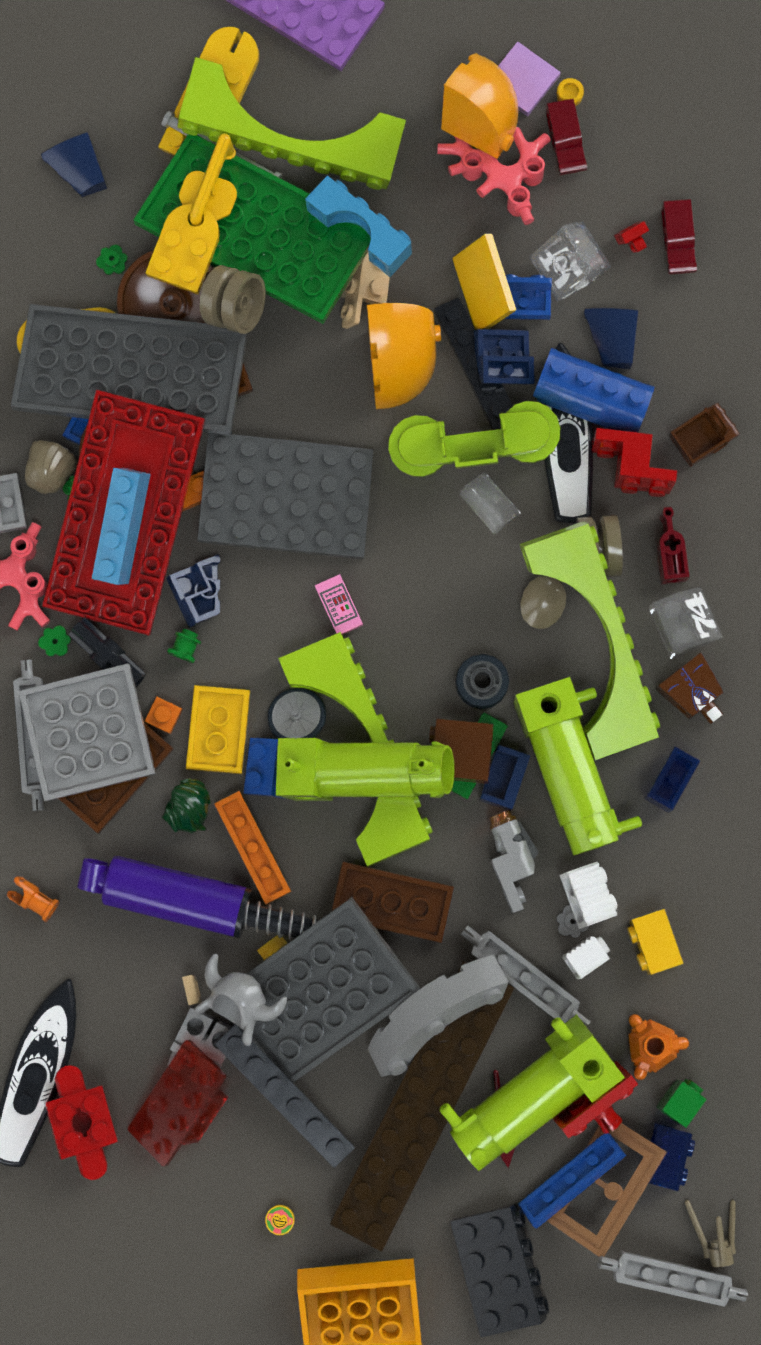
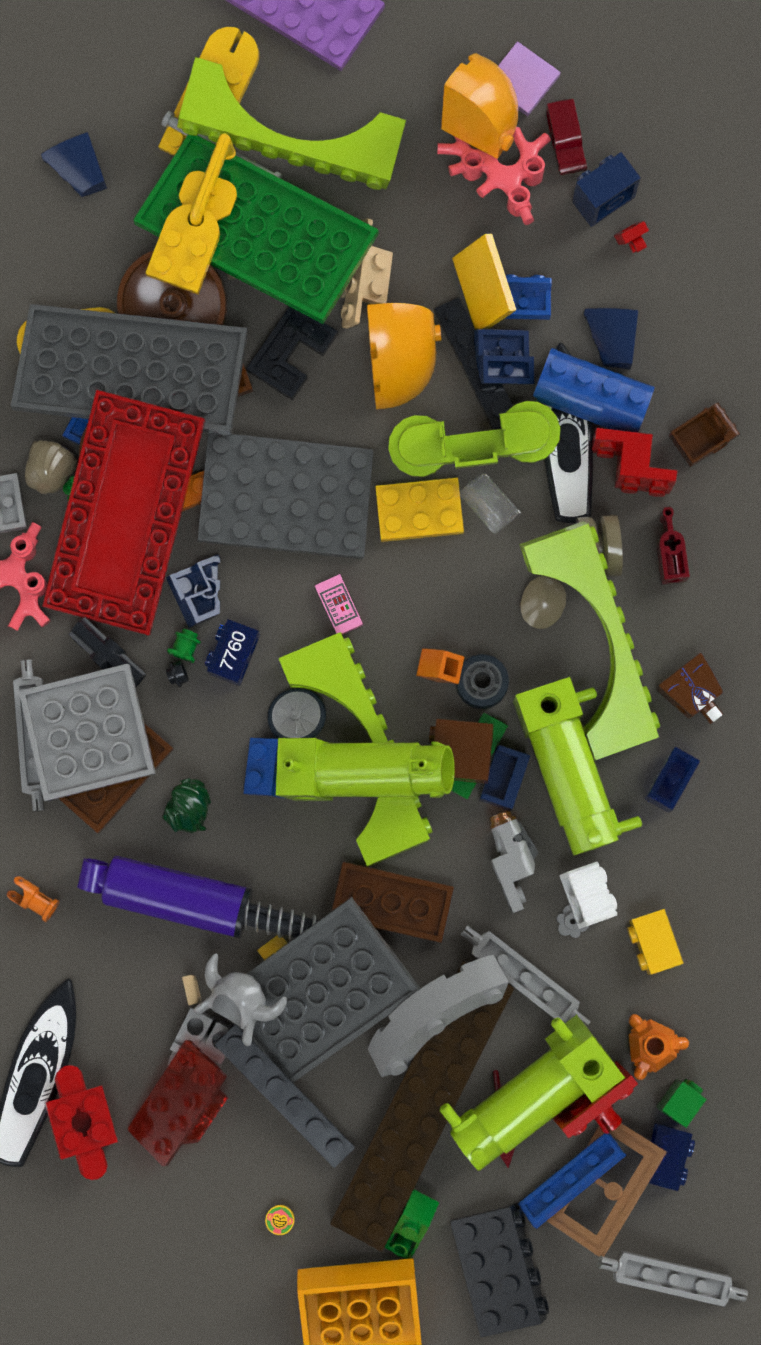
green plant [38,626,71,657] -> none
dark azure brick [92,468,151,585] -> none
green plant [96,245,128,275] -> none
orange plate [144,697,183,735] -> none
yellow tile [186,685,251,774] -> none
dark tan wheel [200,265,266,334] -> none
orange plate [214,791,291,905] -> none
dark azure arch [305,175,412,277] -> none
clear slope [529,221,611,302] -> none
yellow tile [556,78,584,106] -> none
white brick [562,936,610,979] -> none
clear slope [649,587,723,659] -> none
dark red piece [661,199,697,275] -> none
dark tan plant [684,1200,736,1267] -> none
none -> black plate [166,661,189,687]
none -> clear blue brick [205,619,261,686]
none -> black plate [246,307,338,401]
none -> yellow plate [376,478,464,542]
none -> green slope [384,1189,440,1259]
none -> orange brick [416,648,465,684]
none -> dark blue brick [572,152,641,227]

